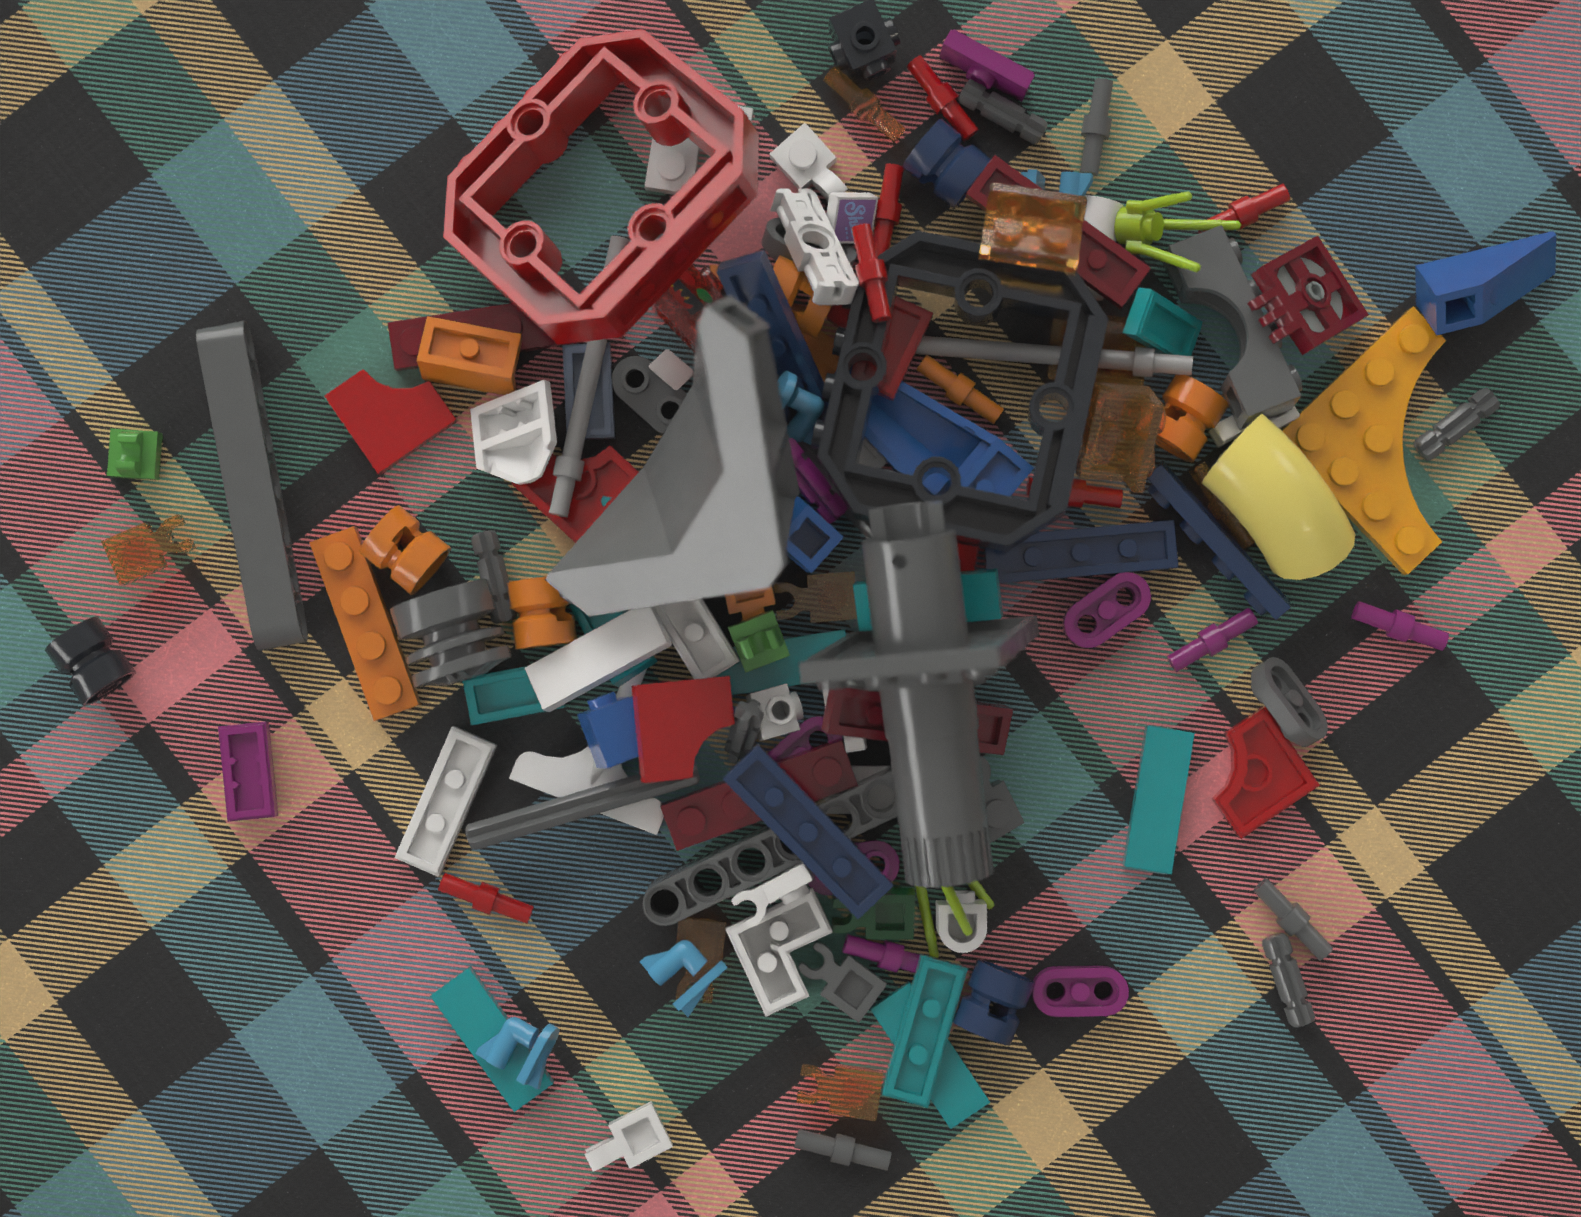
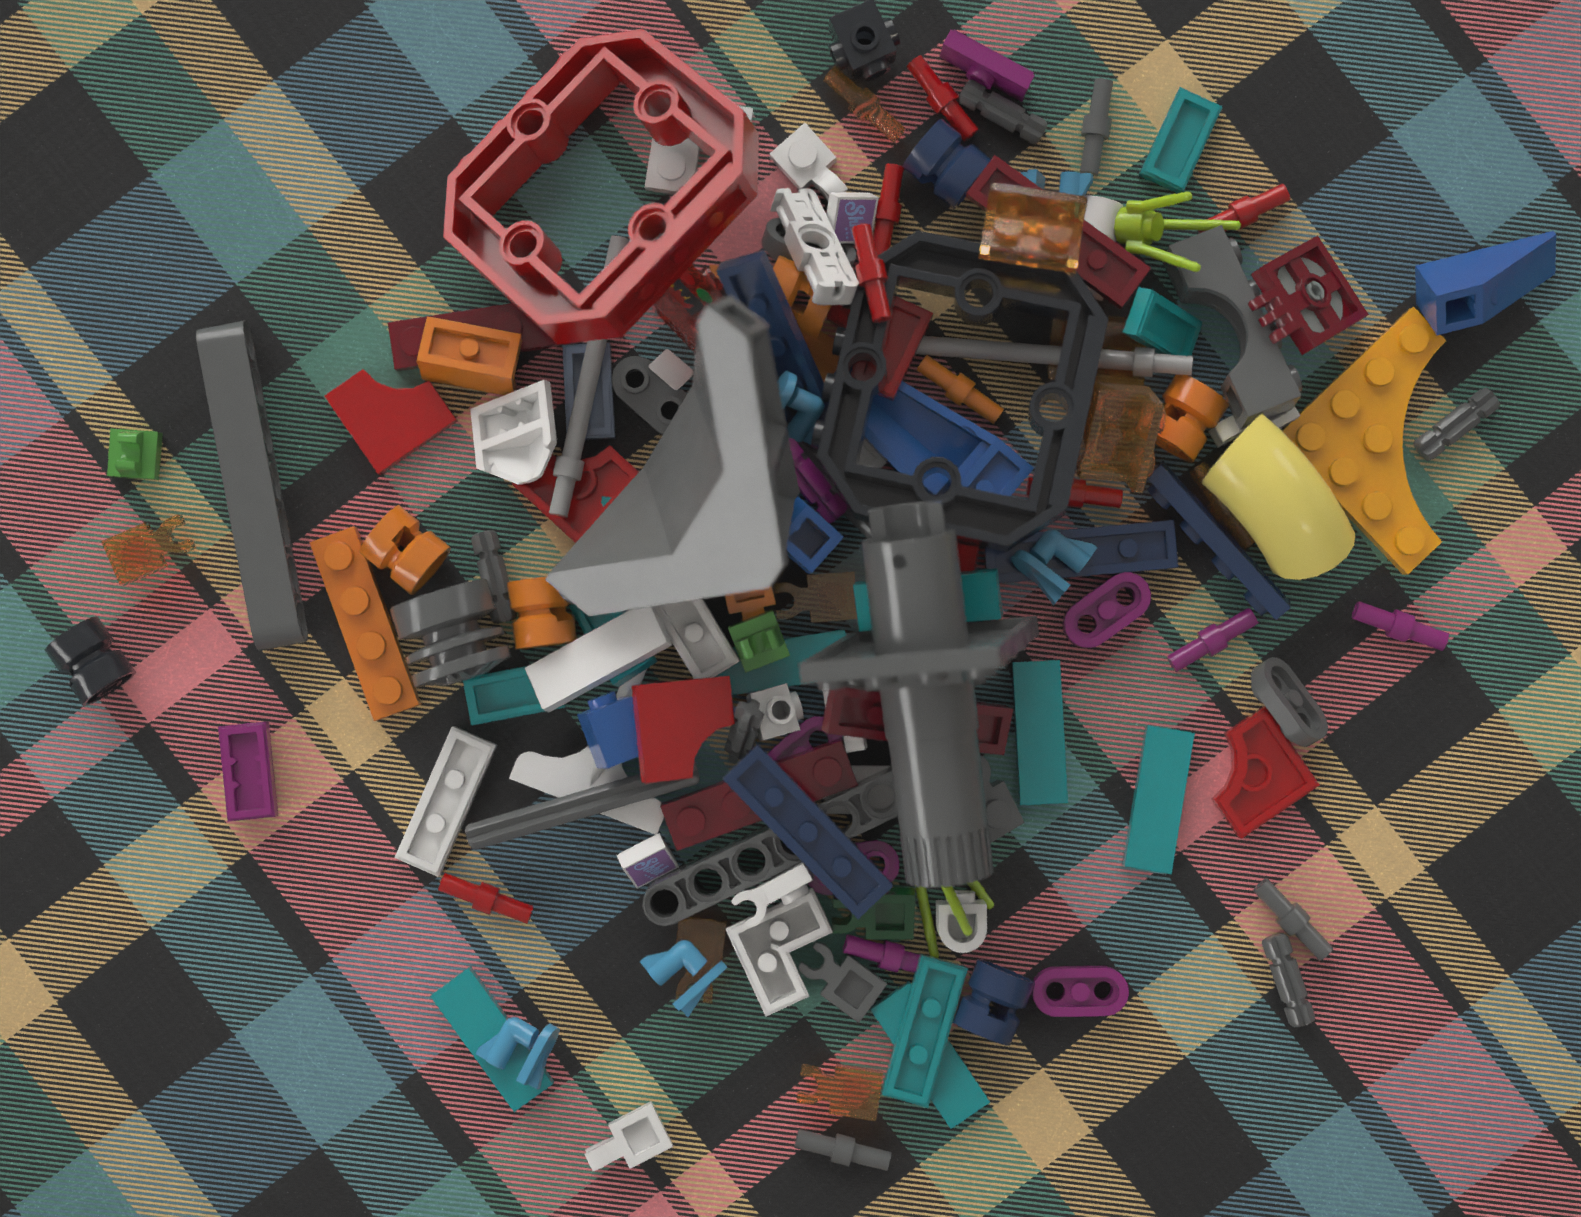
none -> tile [617,834,679,889]
none -> dark azure piece [1011,530,1097,605]
none -> teal tile [1011,660,1068,806]
none -> teal tile [1138,87,1223,193]

